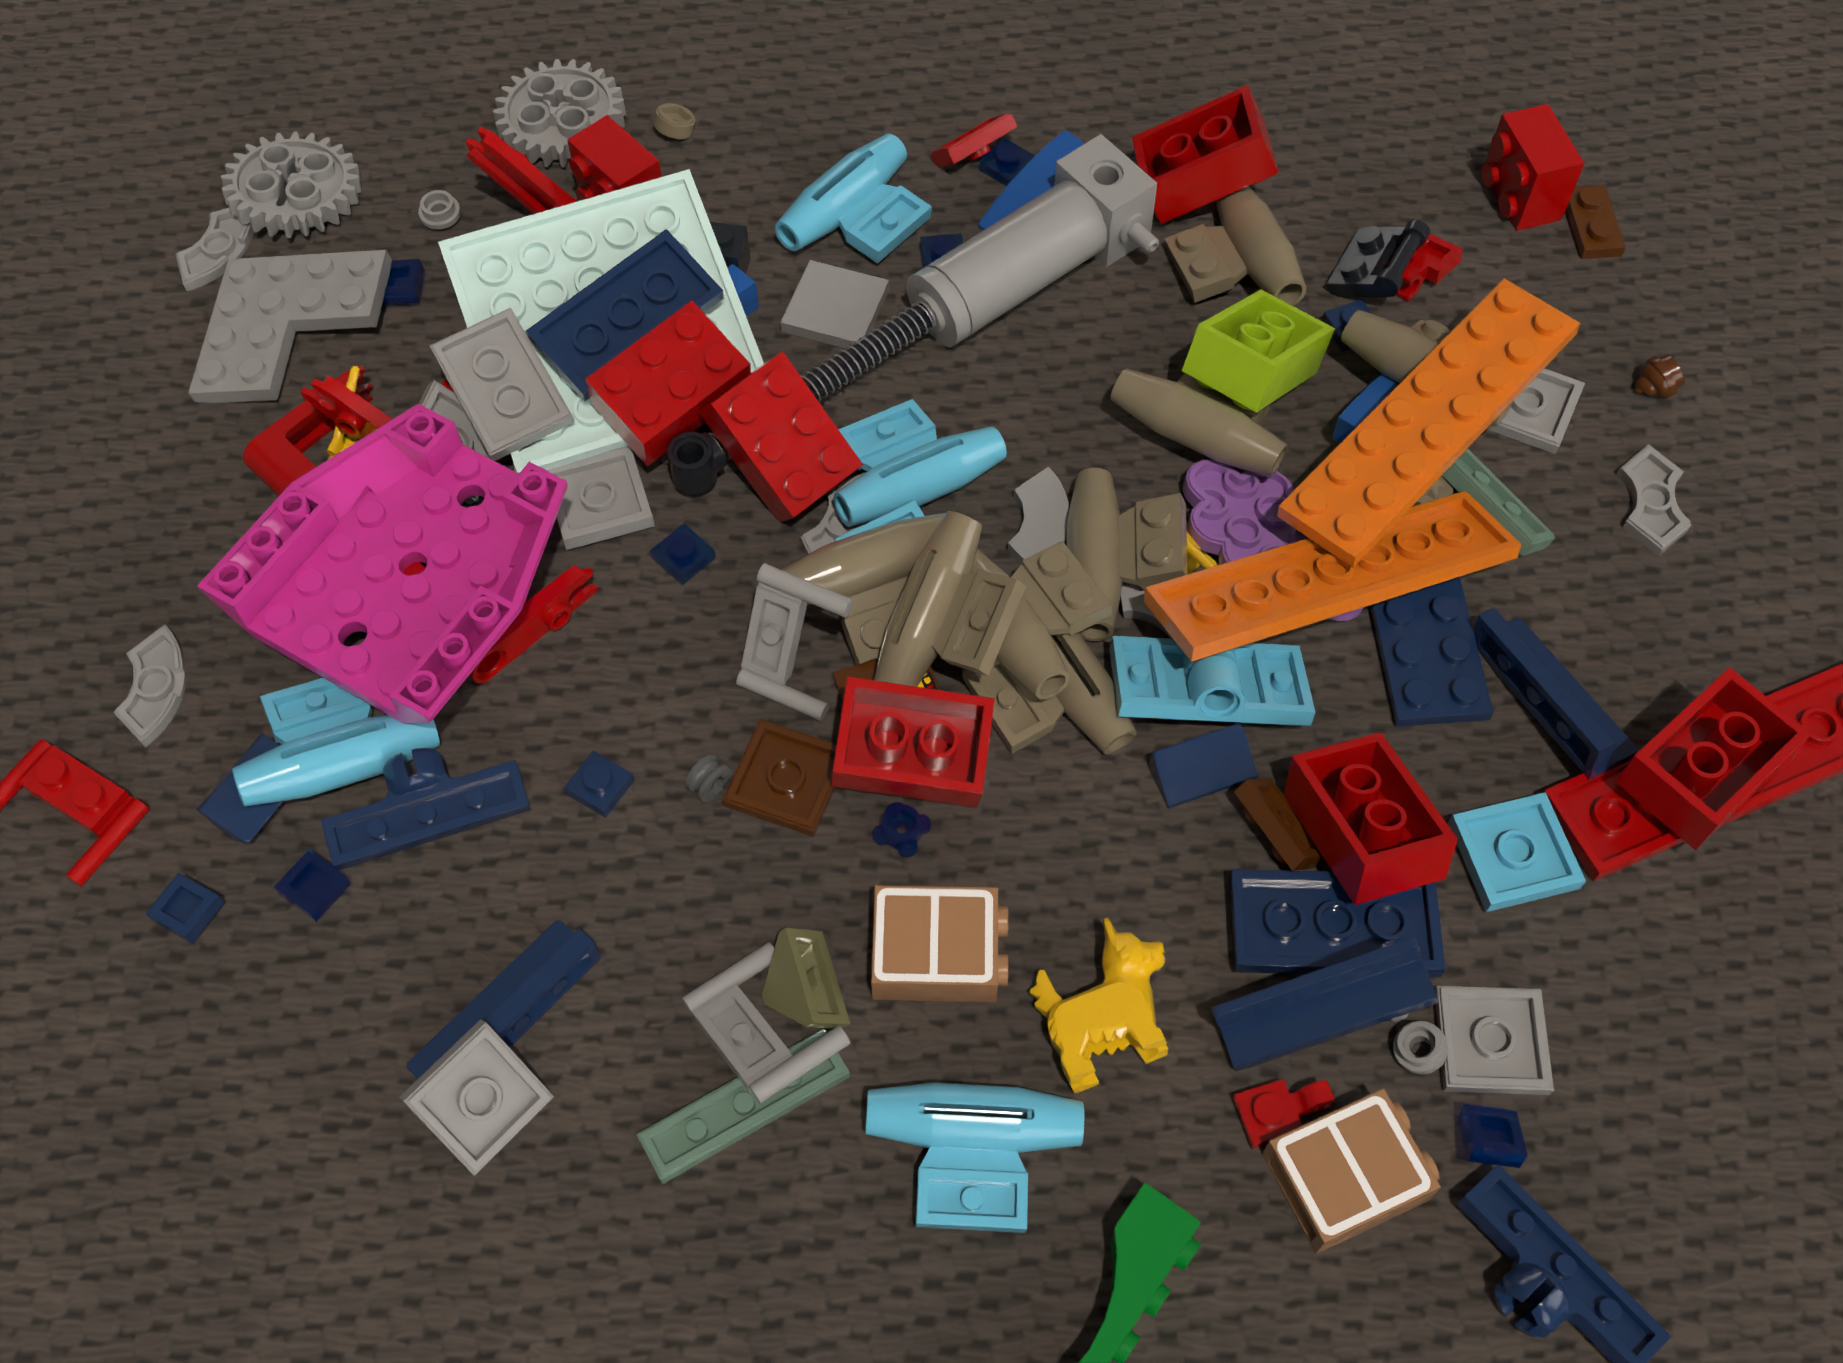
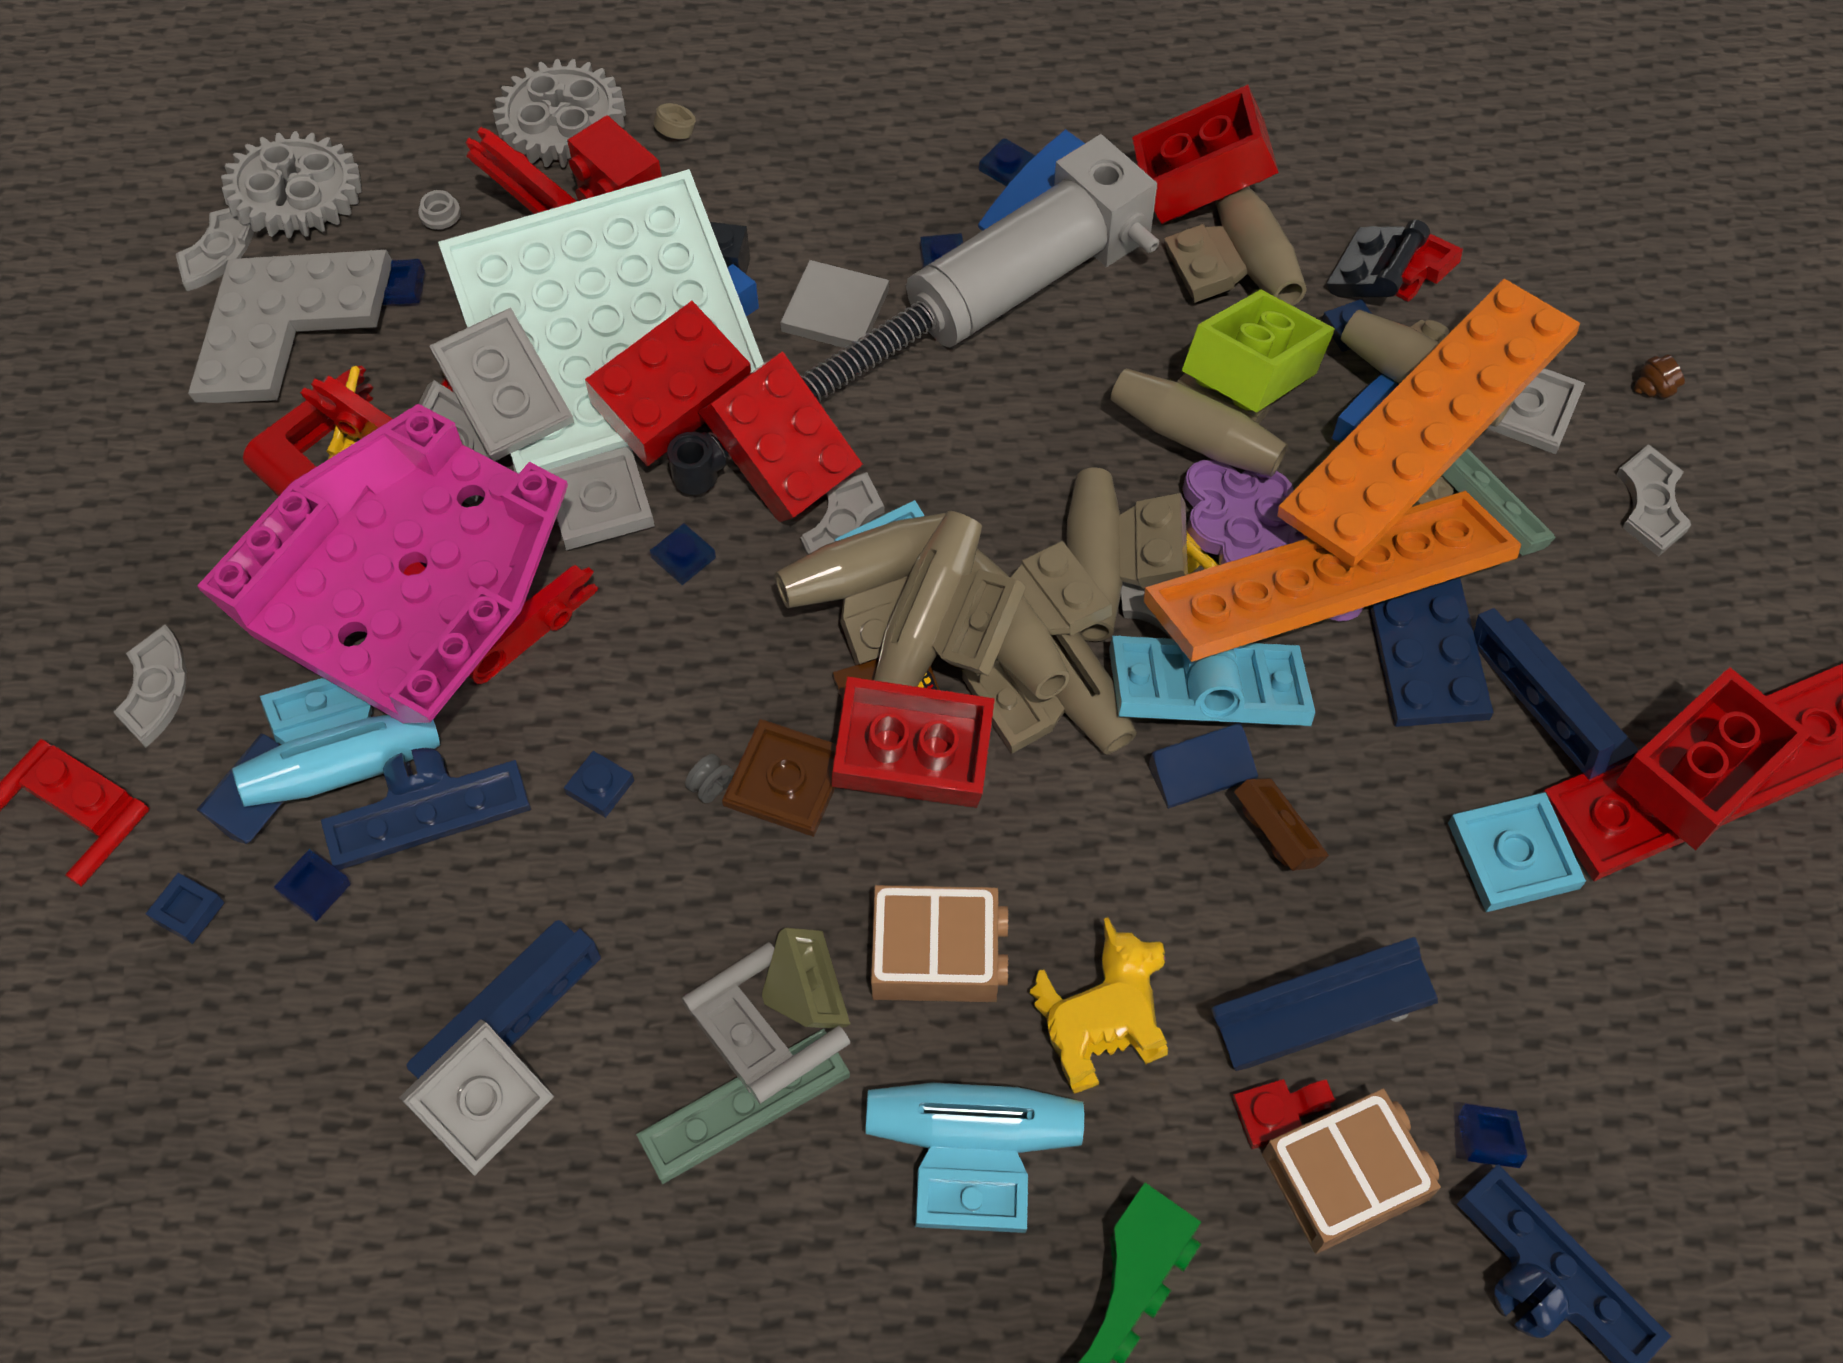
dark blue plate [526,229,724,402] -> none
light grey plate [736,563,854,721] -> none
medium azure plate [775,133,932,264] -> none
medium azure plate [833,399,1007,527] -> none
clear blue plate [873,802,931,857] -> none
red plate [930,113,1018,167] -> none
light grey tile [1008,466,1069,564] -> none
dark blue plate [1229,869,1446,977] -> none
red brick [1284,732,1458,905] -> none
light grey plate [1393,1021,1448,1074] -> none
light grey tile [1434,986,1554,1095] -> none
red brick [1481,104,1585,231] -> none
reddish brown plate [1565,185,1626,259] -> none

